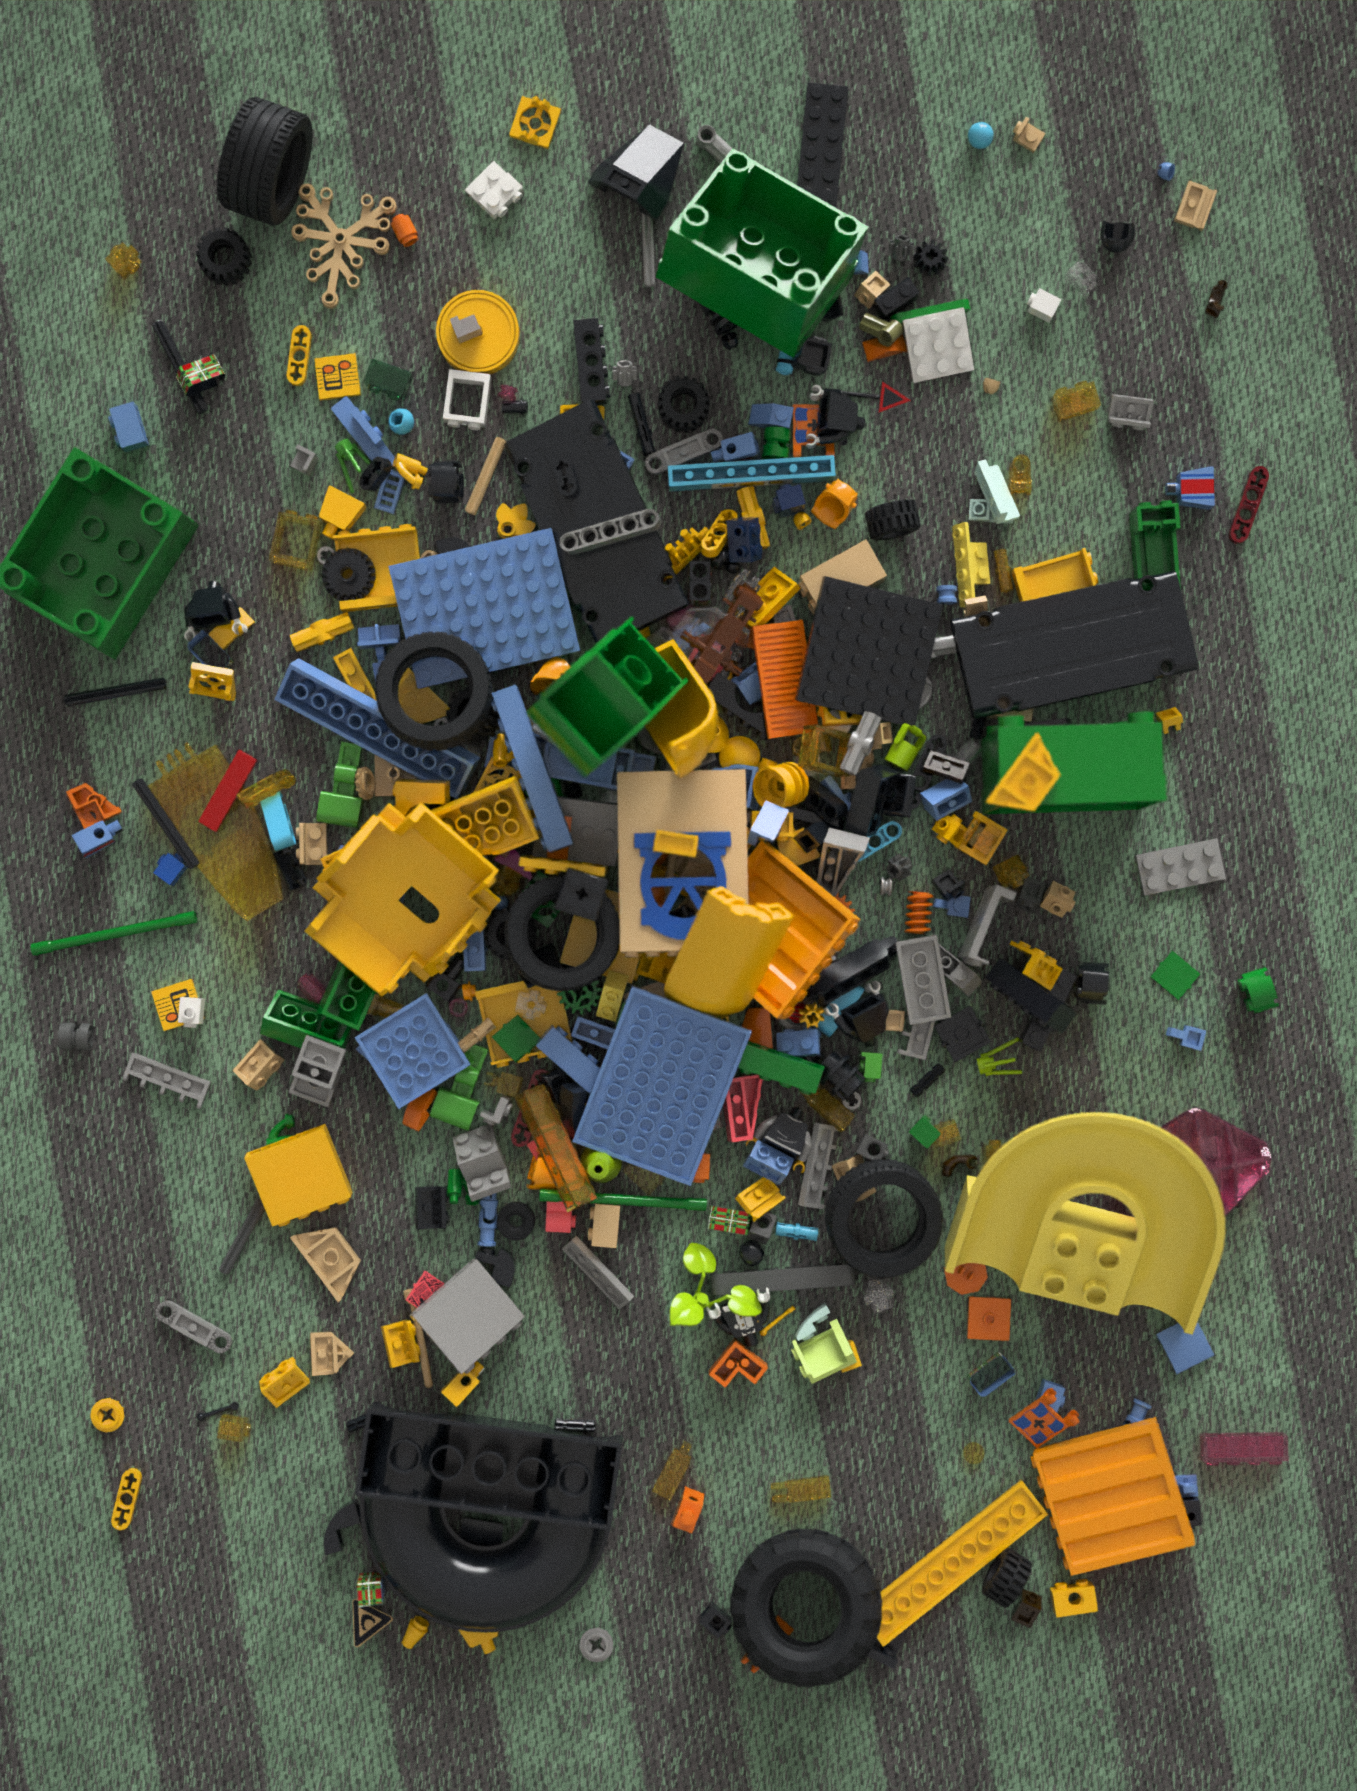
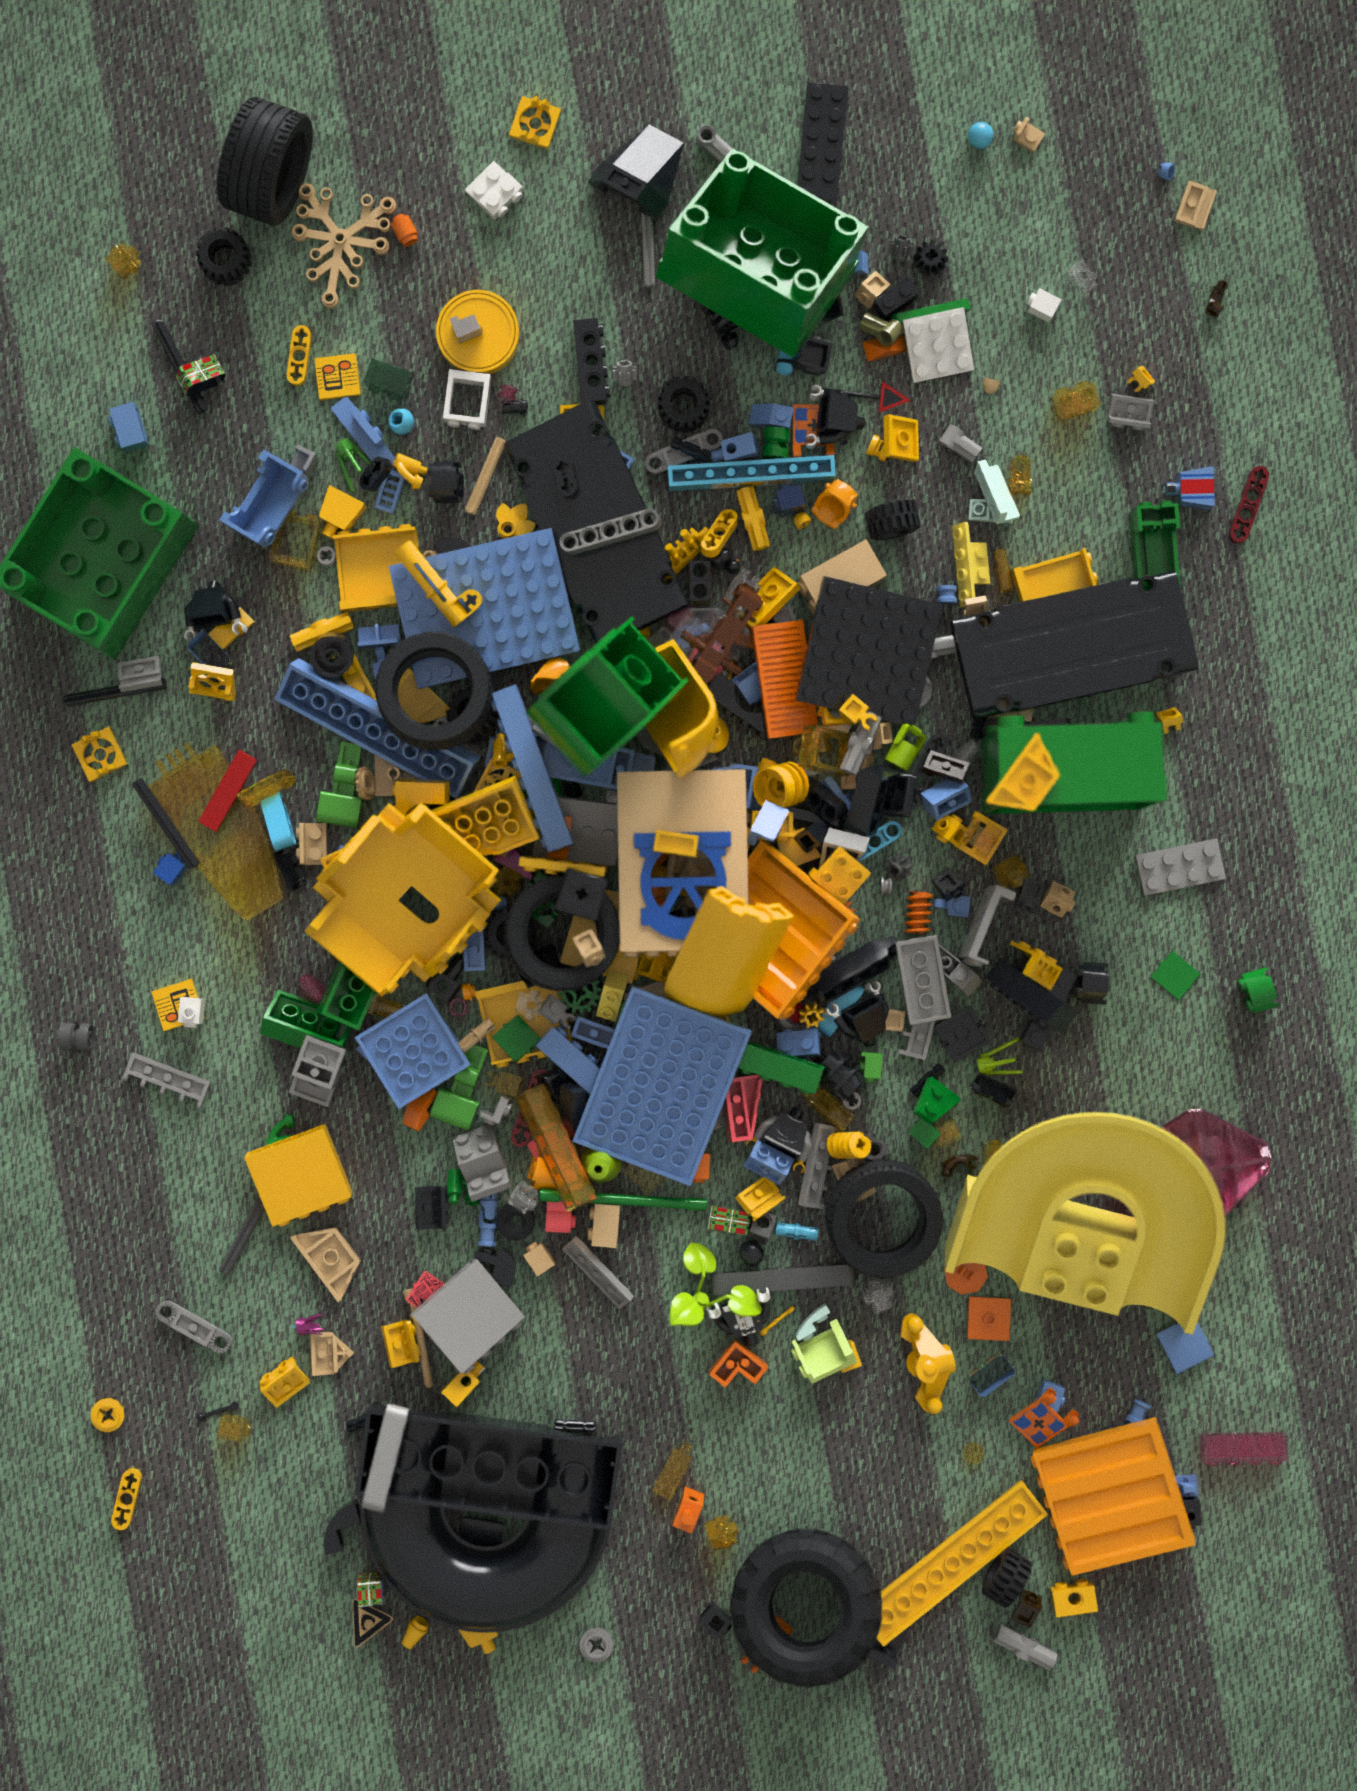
green piece [30,911,197,956] -> none
orange slope [66,783,122,829] -> none
medium blue torso [72,820,123,858] -> none
tan bracket [233,1039,284,1091] -> none
black gear [321,548,376,601] -> none
black pin [628,392,656,456] -> none
yellow dish [719,736,760,768] -> none
dark blue brick [726,517,762,562] -> none
orange slope [741,1007,773,1049] -> none
clear yellow hinge [771,1475,831,1503] -> none
black hair [1100,220,1135,253] -> none
medium blue plate [1166,1025,1206,1051] -> none
none -> yellow piece [71,727,128,782]
none -> light grey plate [118,656,162,692]
none -> medium blue windscreen [219,450,309,547]
none -> flat silver piece [292,1313,324,1335]
none -> black brick [310,632,354,678]
none -> light grey beam [362,1404,409,1513]
none -> yellow piece [394,540,483,628]
none -> clear brick [508,1180,539,1215]
none -> tan brick [523,1241,556,1277]
none -> light grey plate [538,994,576,1030]
none -> tan bracket [572,928,605,967]
none -> black axle [671,437,710,462]
none -> clear yellow brick [704,1515,739,1551]
none -> yellow bracket [808,847,871,905]
none -> yellow piece [826,1132,871,1159]
none -> yellow plate [839,694,878,731]
none -> yellow wheel [866,434,887,462]
none -> yellow tile [883,414,919,462]
none -> yellow piece [900,1313,956,1414]
none -> green wing [913,1077,961,1124]
none -> light grey piece [938,424,982,464]
none -> black hinge [971,1072,1017,1108]
none -> light grey piece [992,1624,1058,1671]
none -> yellow tile [1128,366,1155,392]

